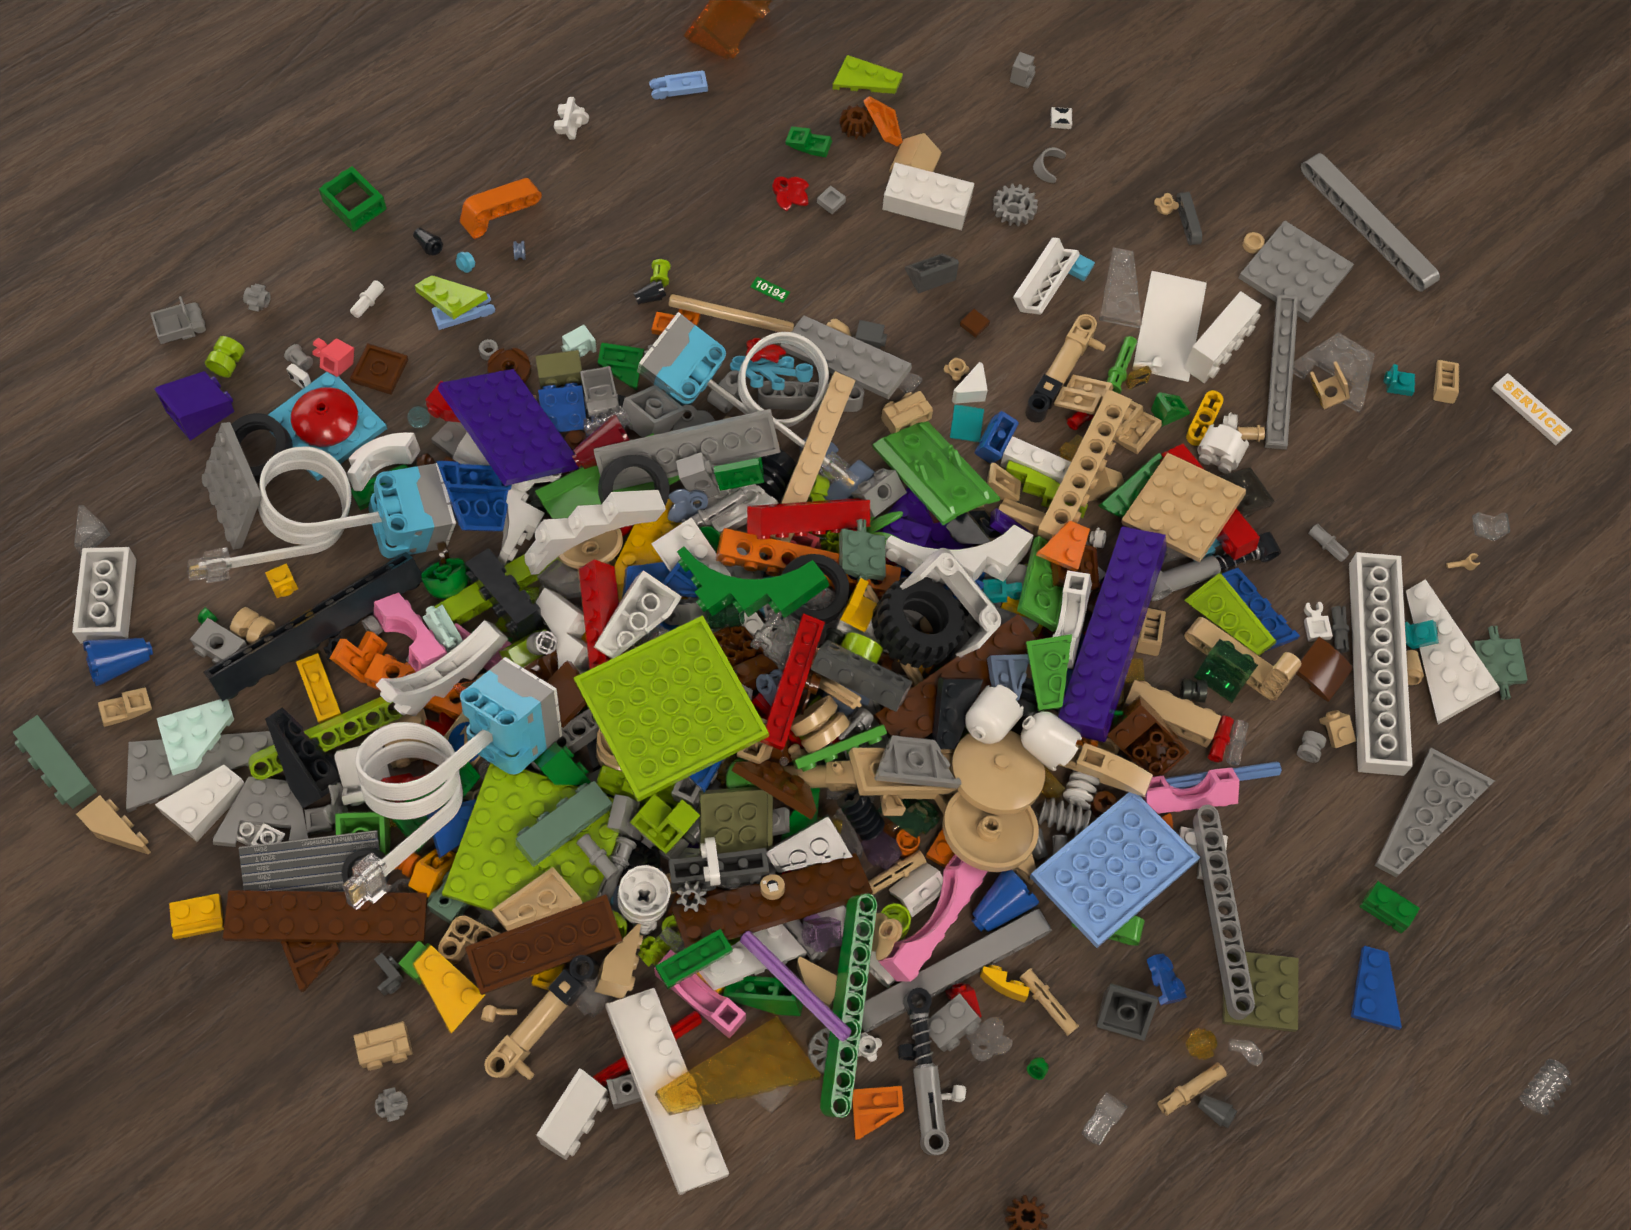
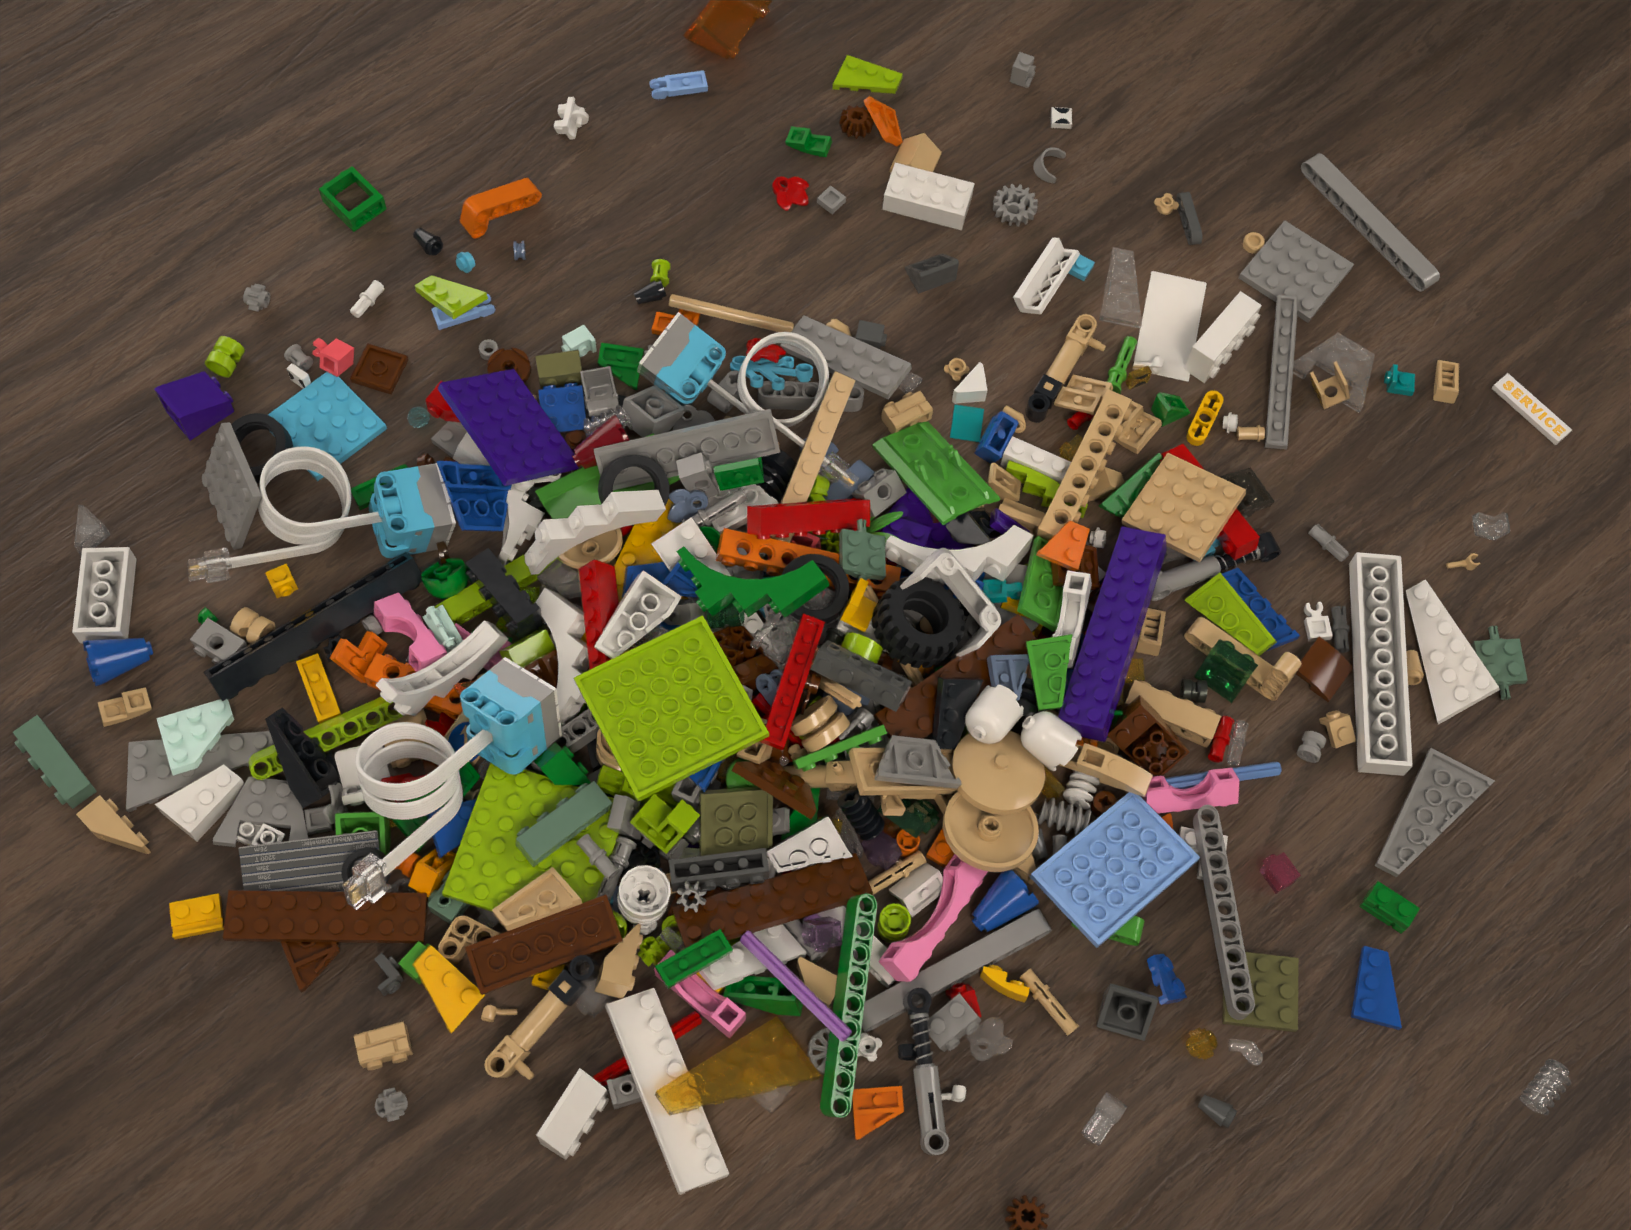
light grey piece [150,296,206,344] -> none
red dish [291,387,358,447] -> none
white arch [347,433,421,491] -> none
light grey wheel [526,631,557,655] -> none
reddish brown tile [547,660,586,728] -> none
white plate [700,837,721,886] -> none
green sticker [750,276,790,303] -> none
tan tile [760,874,785,900] -> none
tan plate [872,913,902,961] -> none
reddish brown tile [960,309,990,338] -> none
green hinge [1027,1057,1049,1080] -> none
tan pin [1158,1062,1227,1116] -> none
white brick [1197,424,1249,474] -> none
teal bracket [1405,620,1439,649] -> none
none -> tan arm [1002,405,1026,433]
none -> clear pink brick [1259,852,1301,894]

